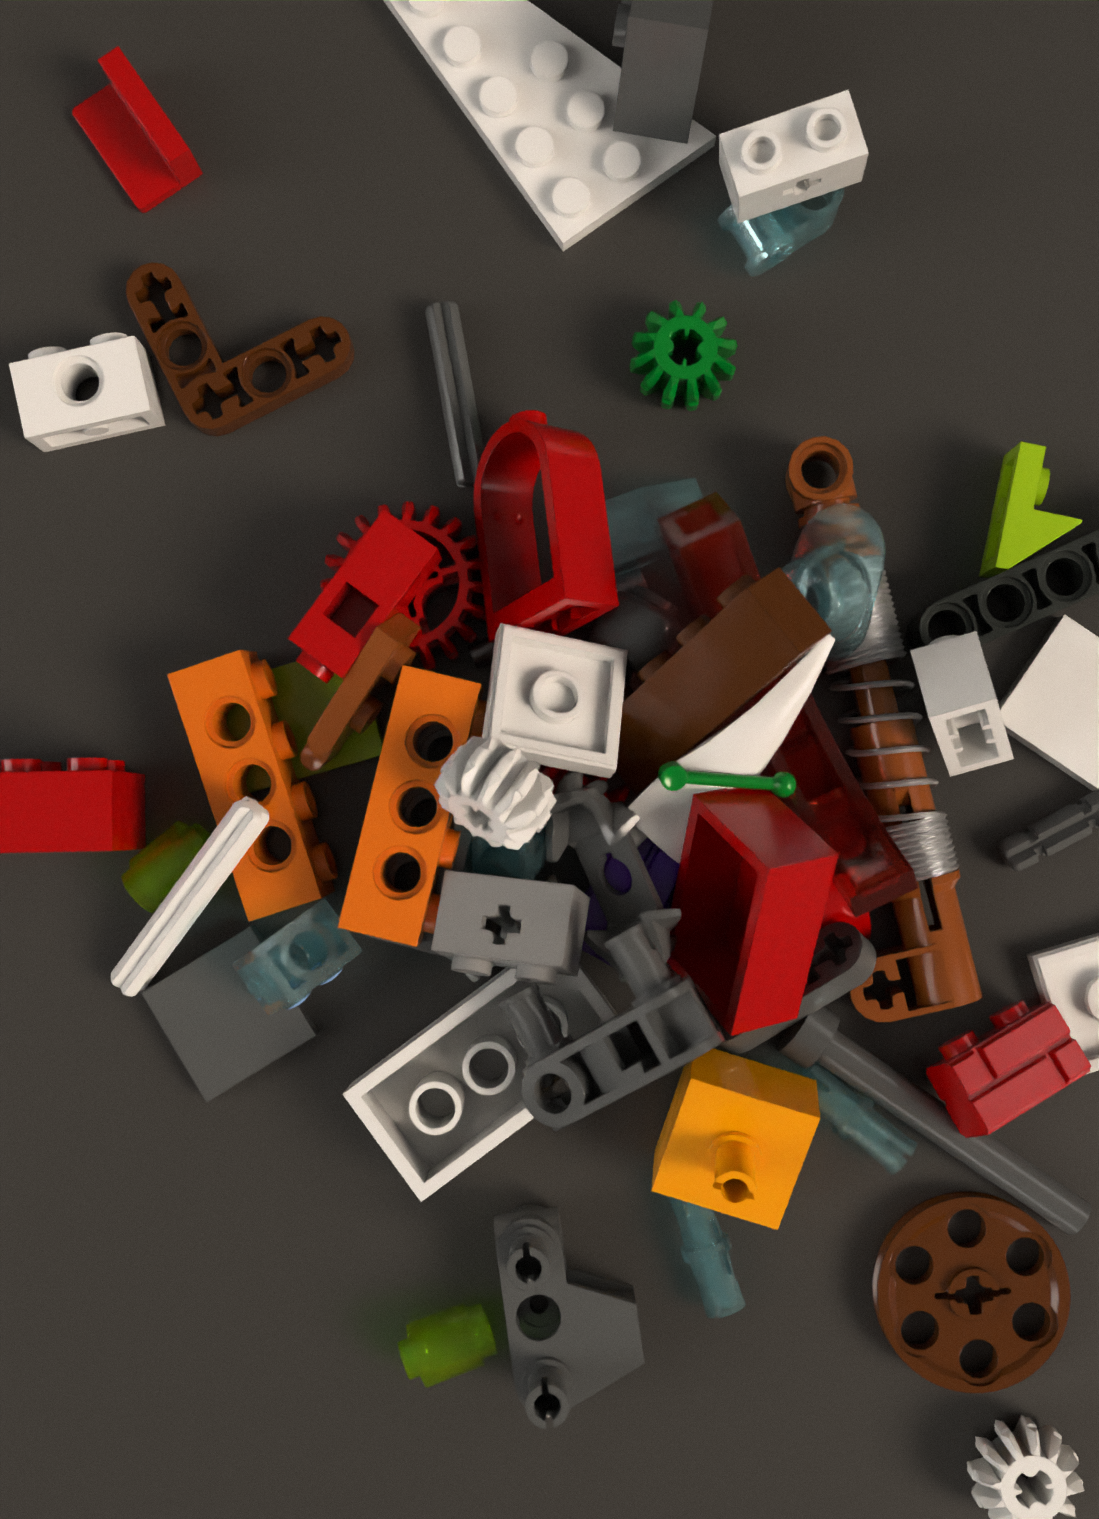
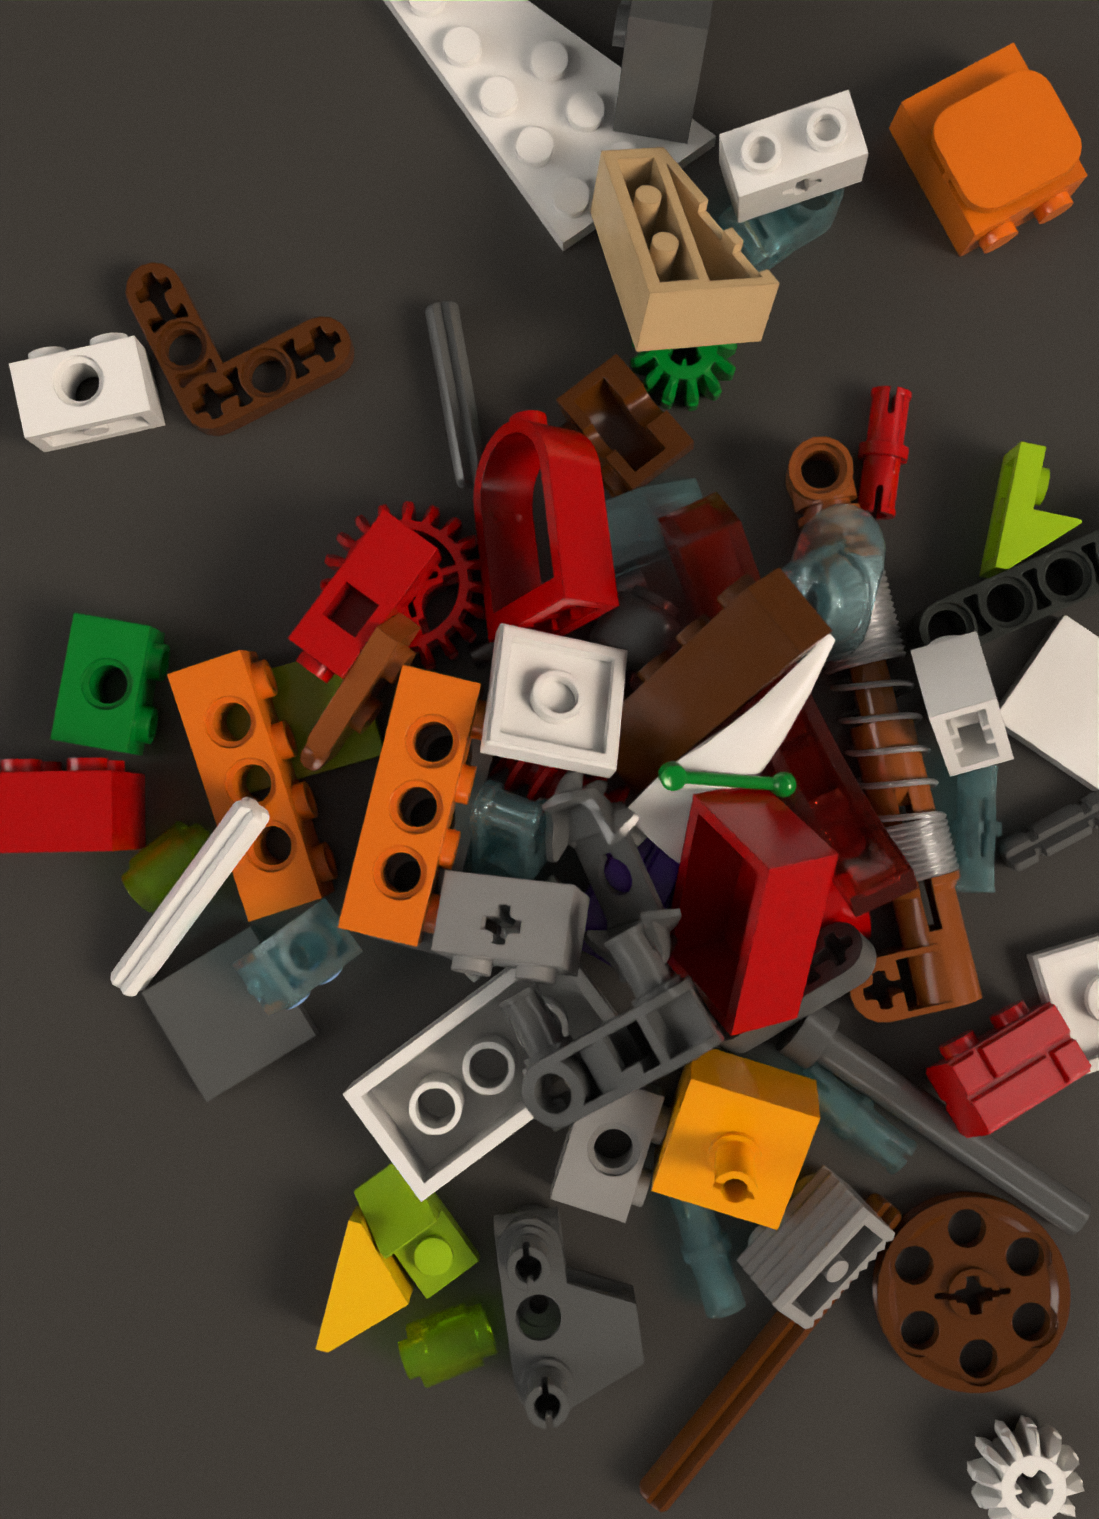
red panel [72,46,203,213] -> none
white gear [434,736,556,850] -> none
none -> green brick [50,613,170,756]
none -> yellow slope [316,1205,414,1352]
none -> lime slope [354,1162,480,1299]
none -> light grey brick [550,1083,671,1223]
none -> reddish brown cylinder [556,353,694,502]
none -> tan wedge [590,147,780,352]
none -> reddish brown axle [639,1193,902,1512]
none -> light grey brick [736,1165,895,1329]
none -> red pin [857,386,912,520]
none -> orange brick [889,42,1088,257]
none -> clear light blue pin [949,765,1002,894]

